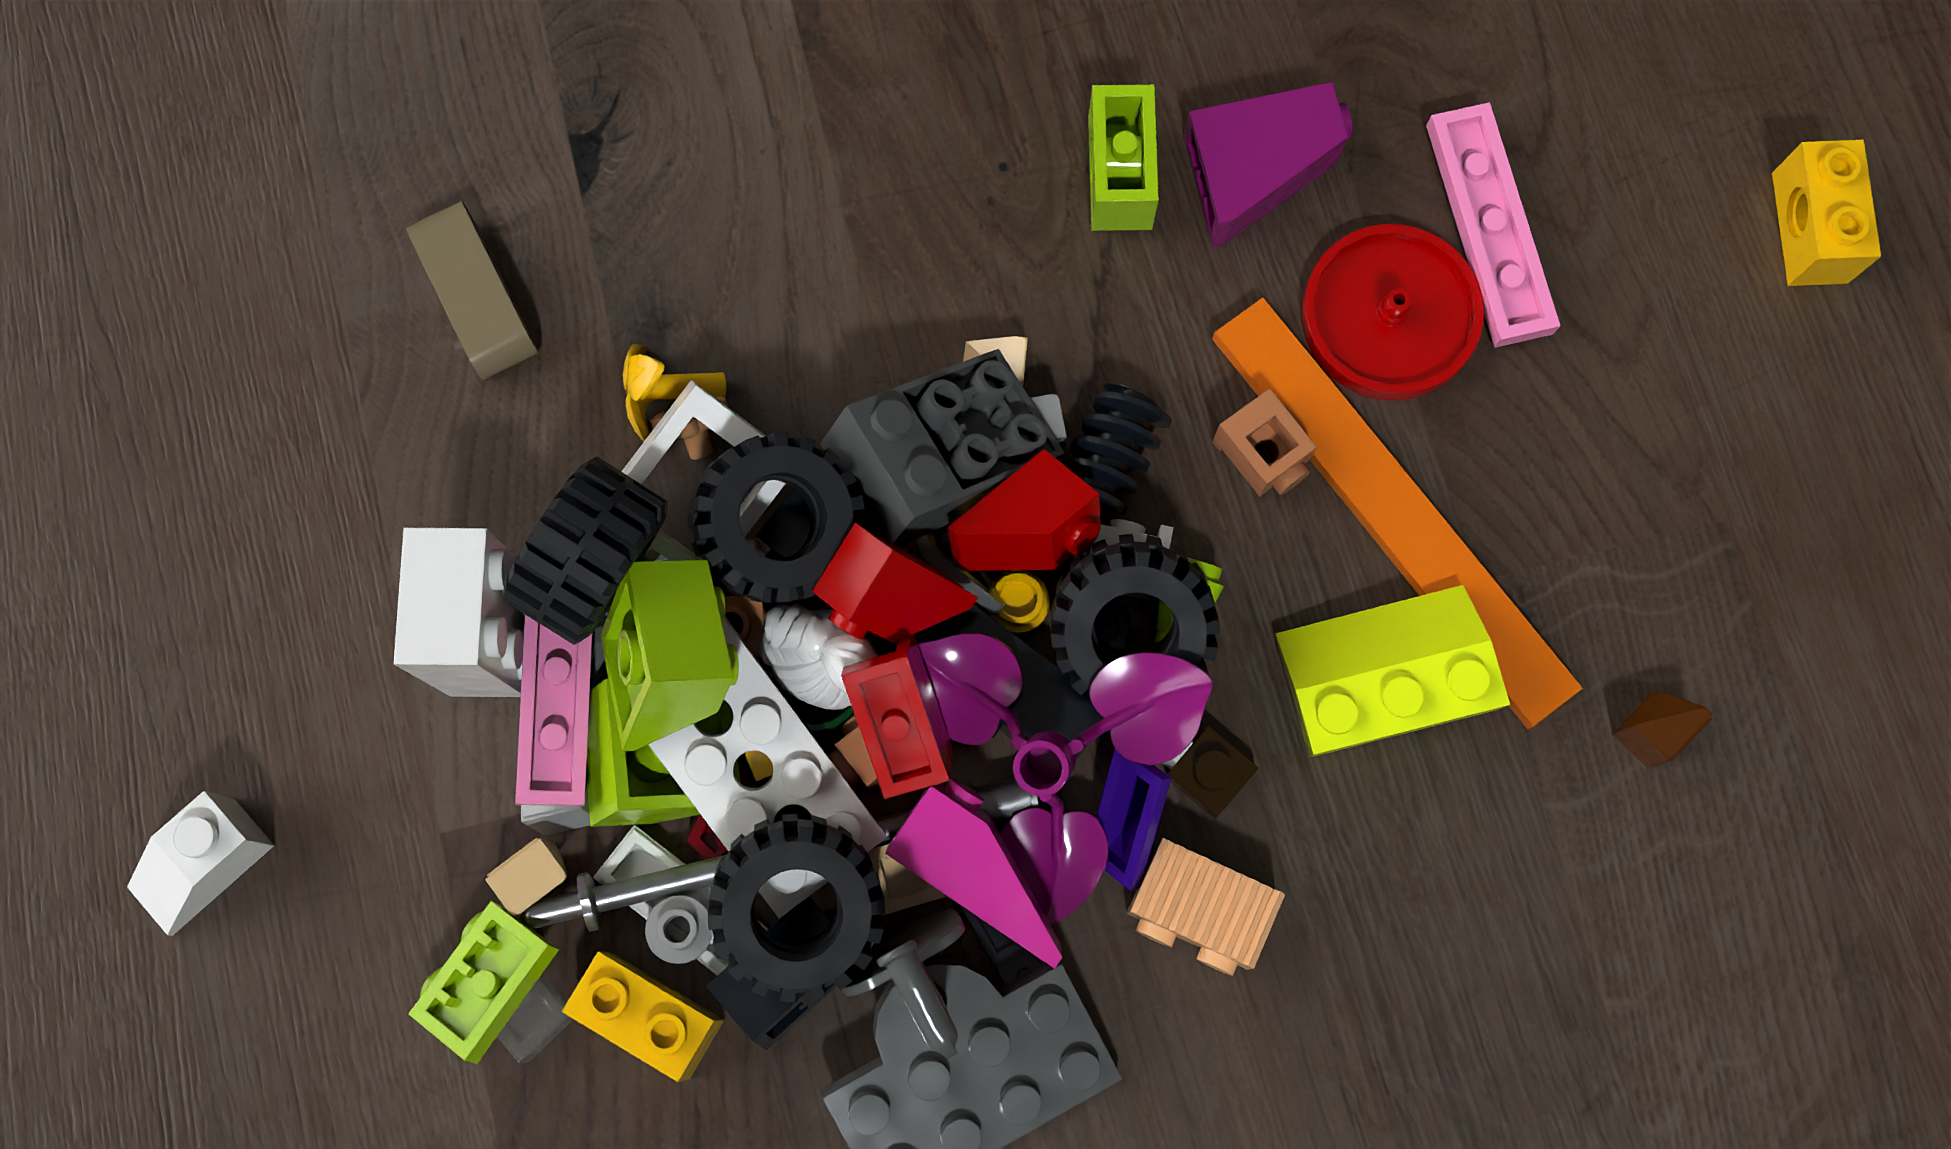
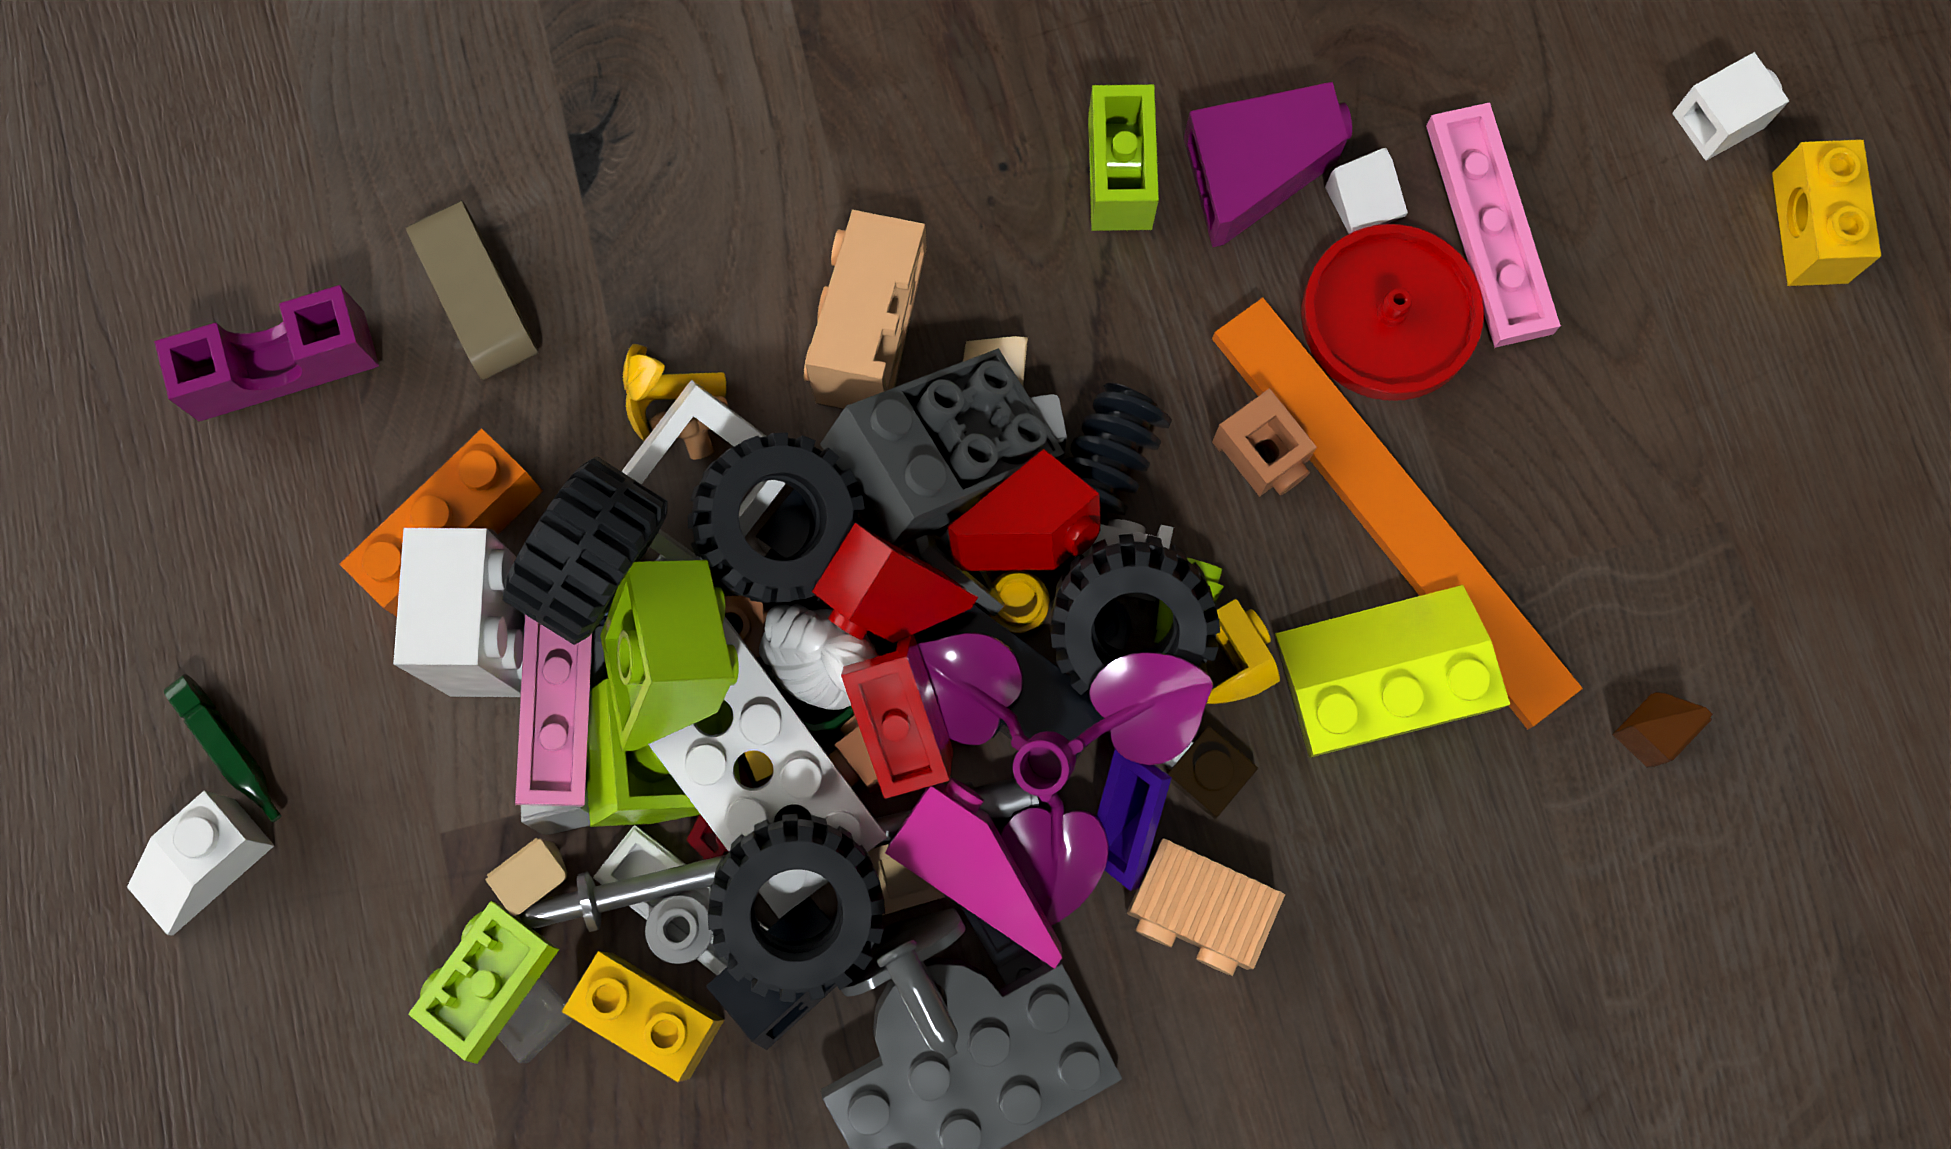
none -> magenta arch [154,285,379,422]
none -> dark green piece [163,674,282,822]
none -> orange arch [339,428,543,617]
none -> light nougat wedge [804,210,927,409]
none -> yellow plate [1207,598,1280,704]
none -> white slope [1325,148,1408,234]
none -> white brick [1672,52,1789,161]

